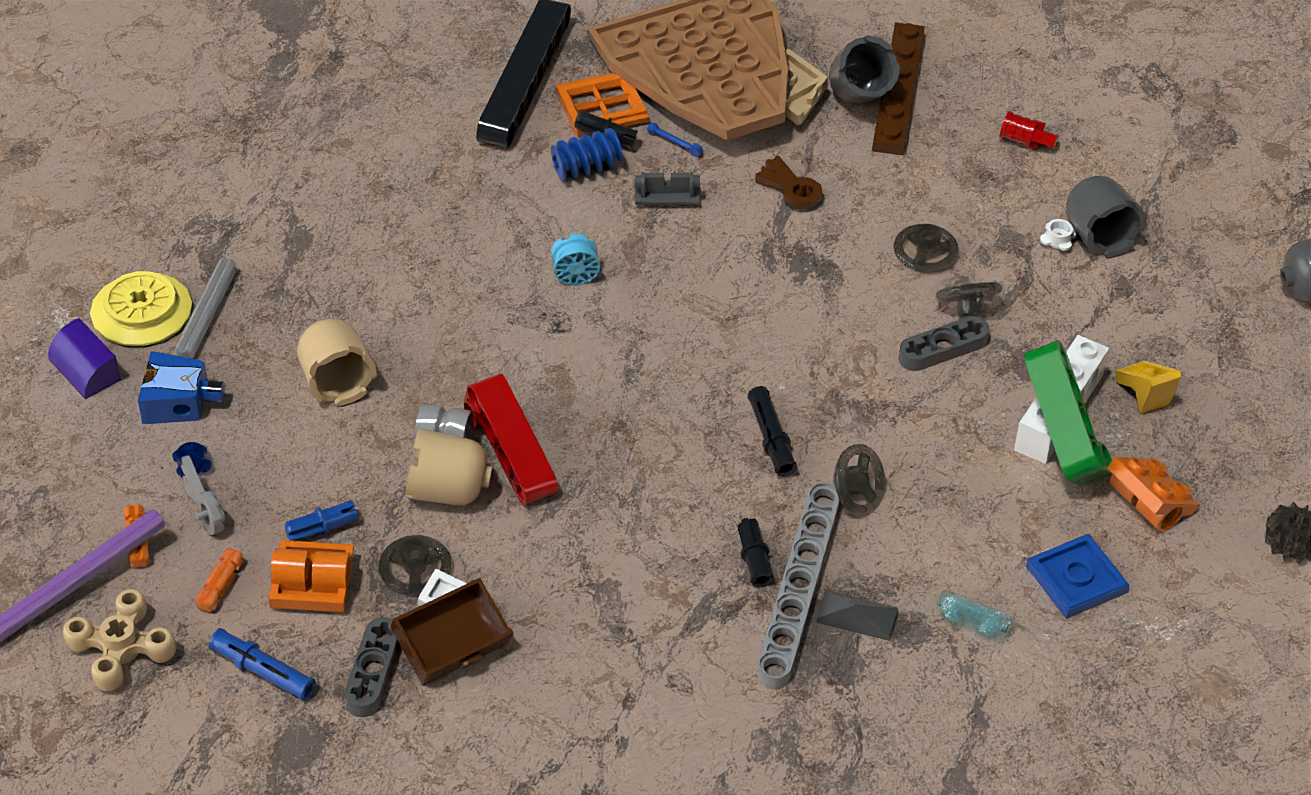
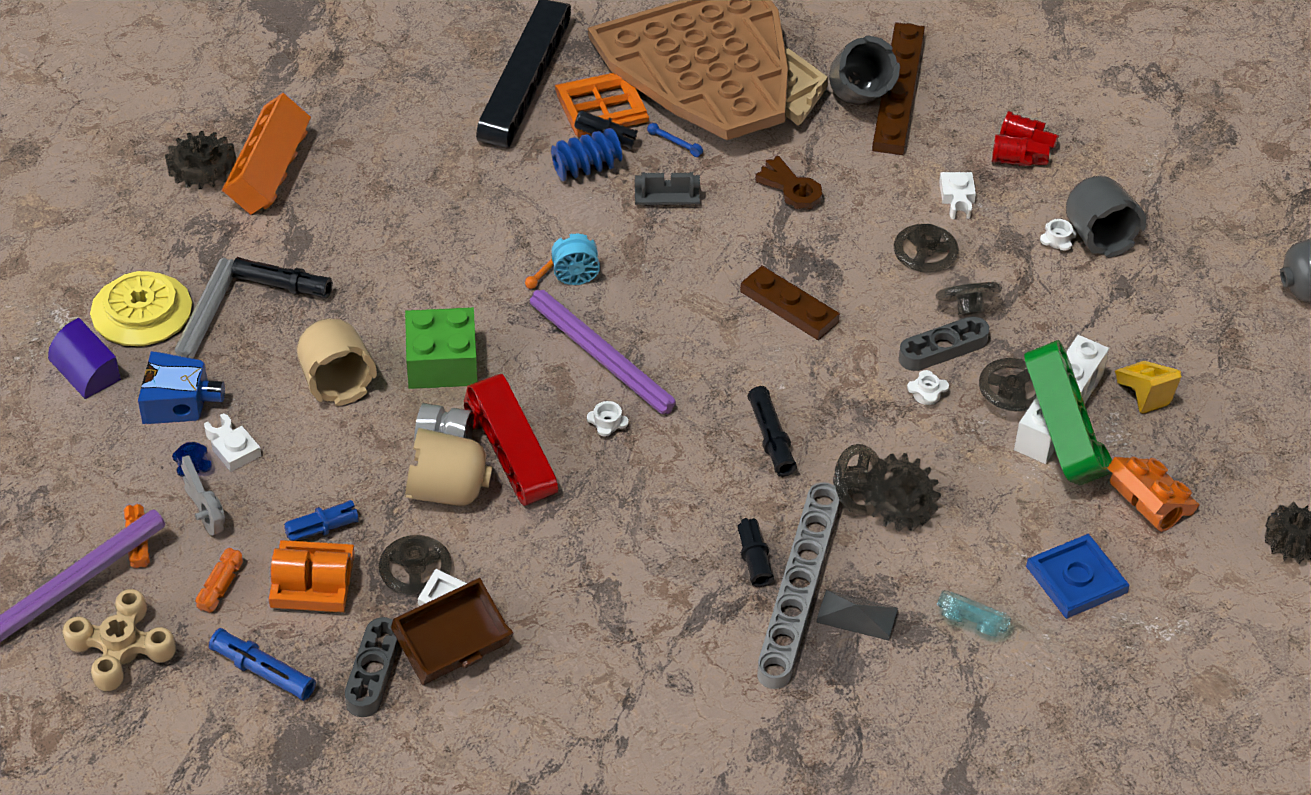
none -> clear smoke gear [165,131,237,189]
none -> white plate [204,413,261,472]
none -> orange brick [222,93,311,215]
none -> black pin [231,257,333,299]
none -> bright green brick [405,307,477,389]
none -> orange hinge [525,259,554,289]
none -> medium lavender axle [530,290,676,414]
none -> white plate [587,401,628,436]
none -> reddish brown plate [740,265,840,340]
none -> clear smoke gear [862,453,941,531]
none -> white plate [907,370,949,405]
none -> white plate [939,172,976,219]
none -> clear smoke piece [979,358,1037,412]
none -> red hinge [992,134,1050,166]

